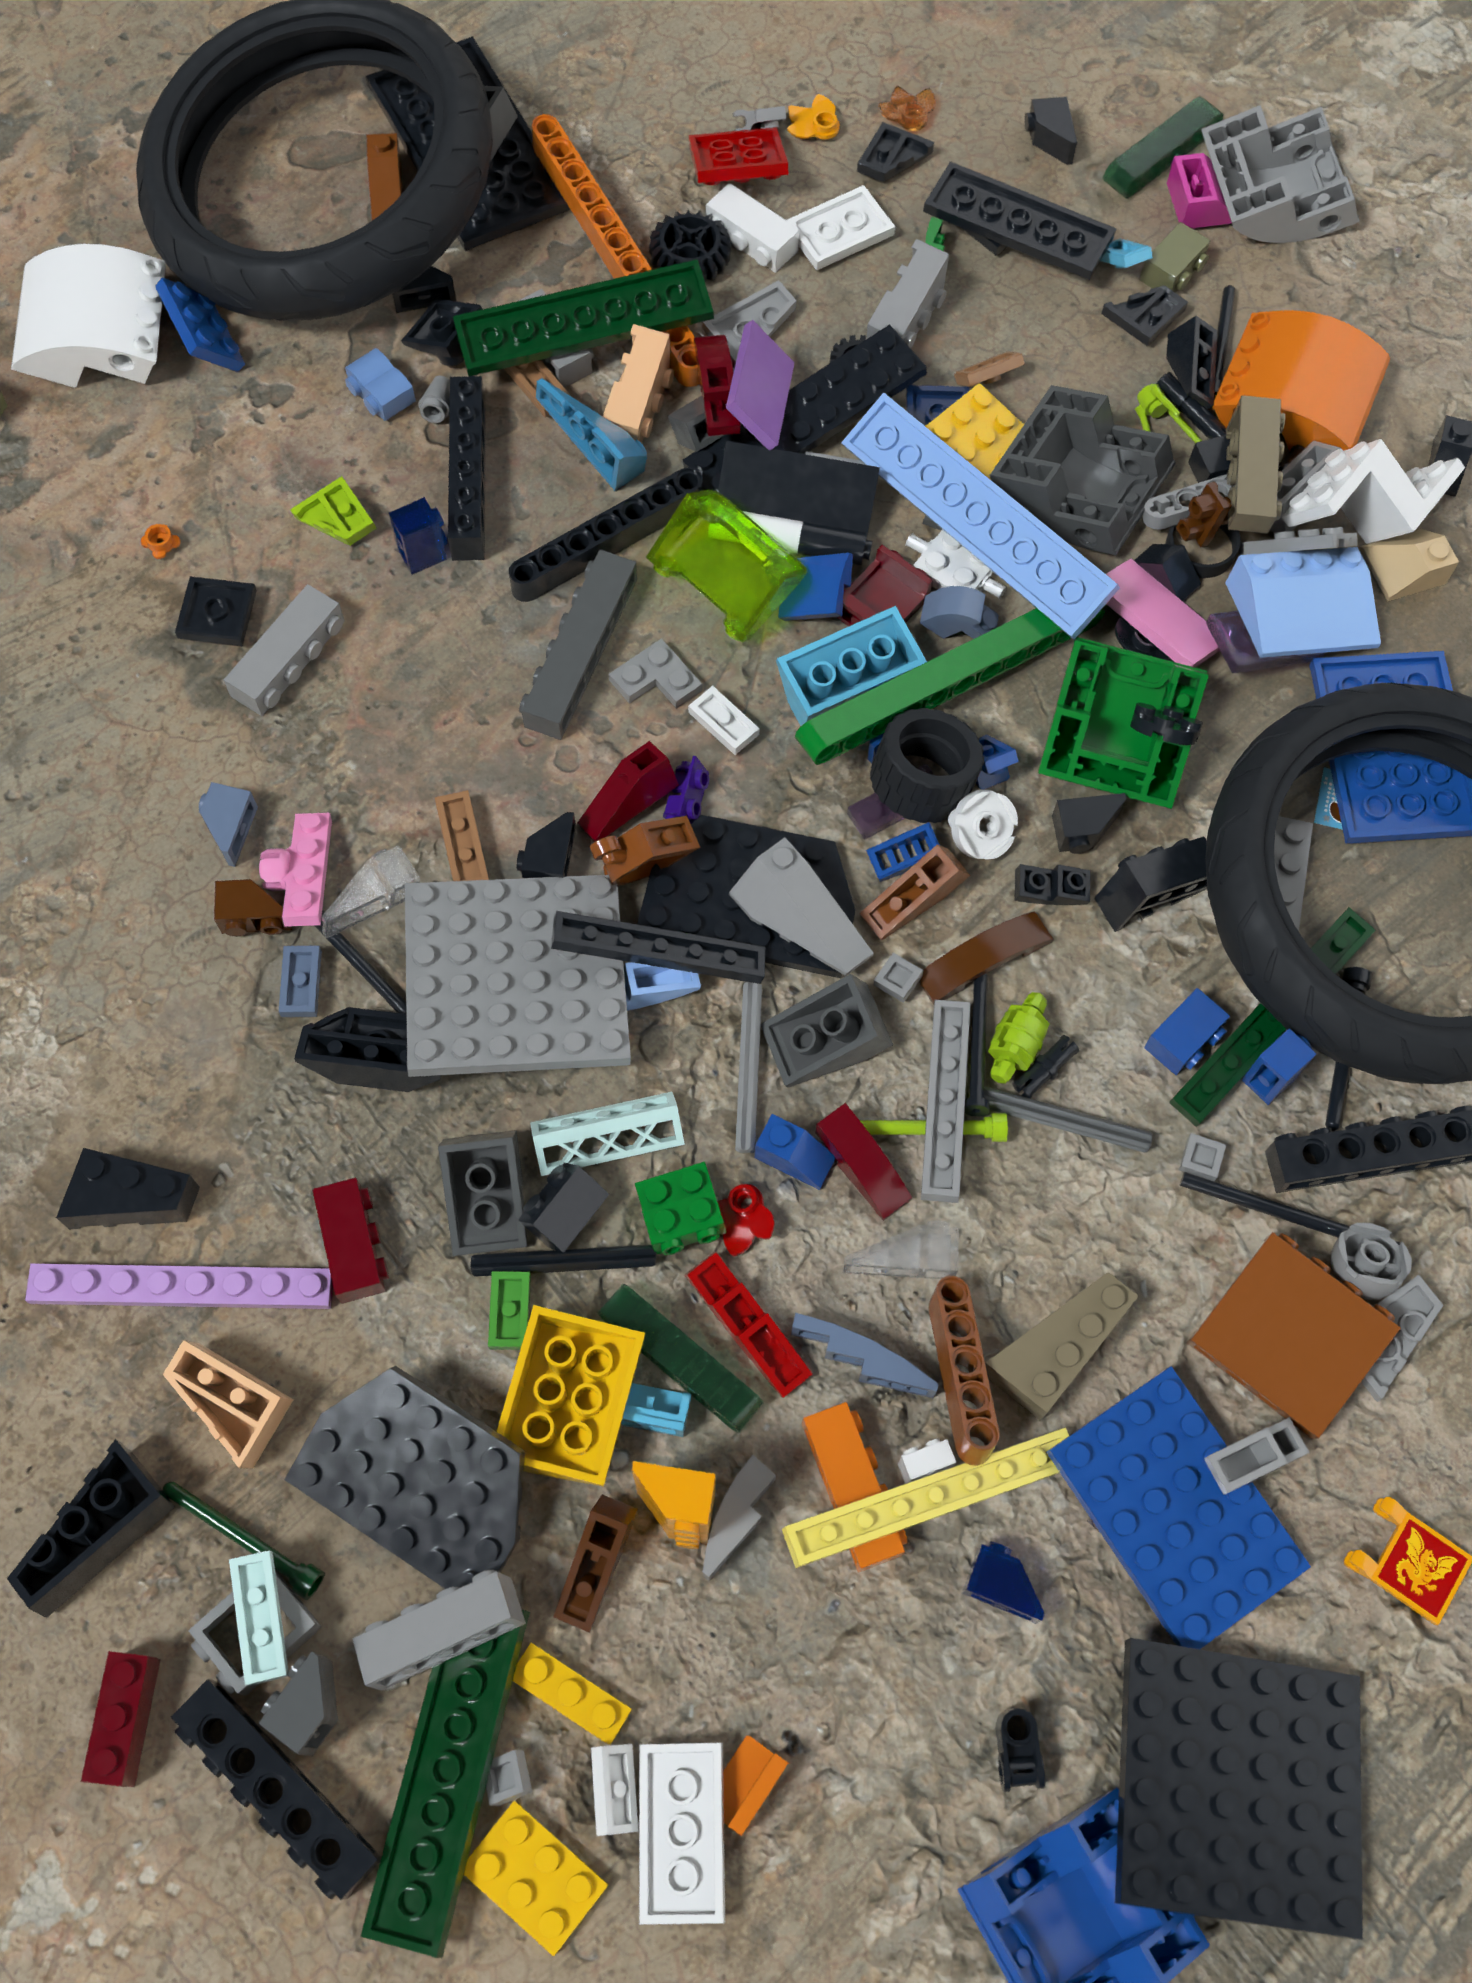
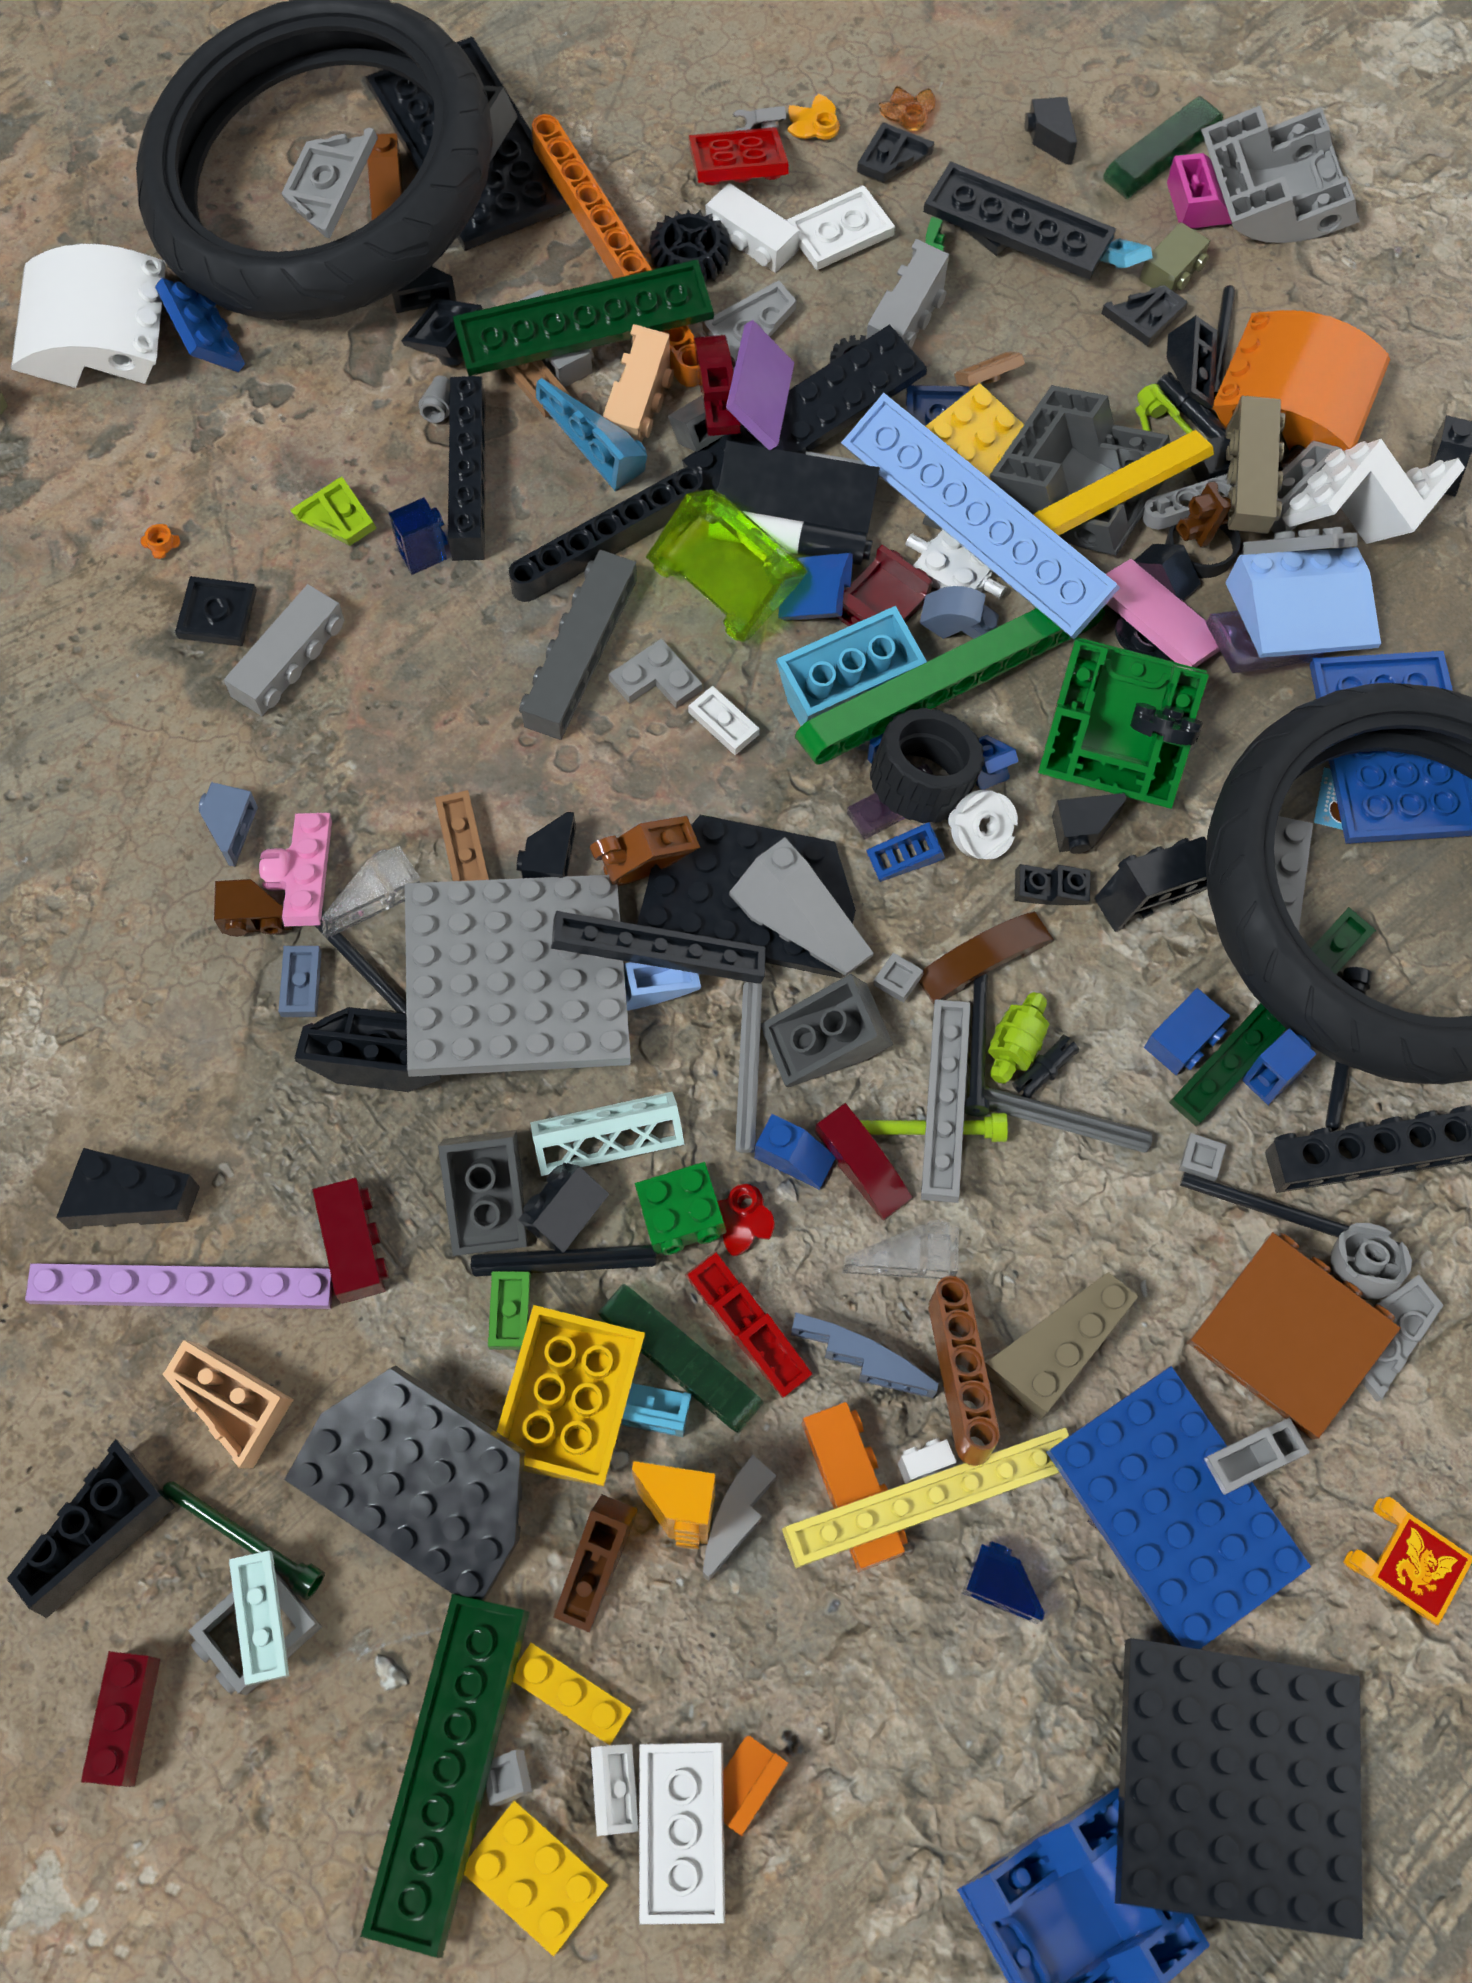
black brick [171,1679,382,1900] -> none
dark grey slope [258,1651,338,1756] -> none
medium blue brick [345,348,416,421] -> none
light grey brick [352,1570,526,1690] -> none
dark red slope [577,741,679,842] -> none
dark purple hinge [663,756,709,824] -> none
dark orange slope [860,844,971,940] -> none
black piece [995,1708,1045,1792] -> none
tan slope [1360,528,1459,601] -> none
none -> light grey wing [281,128,378,238]
none -> yellow tile [1033,430,1214,536]

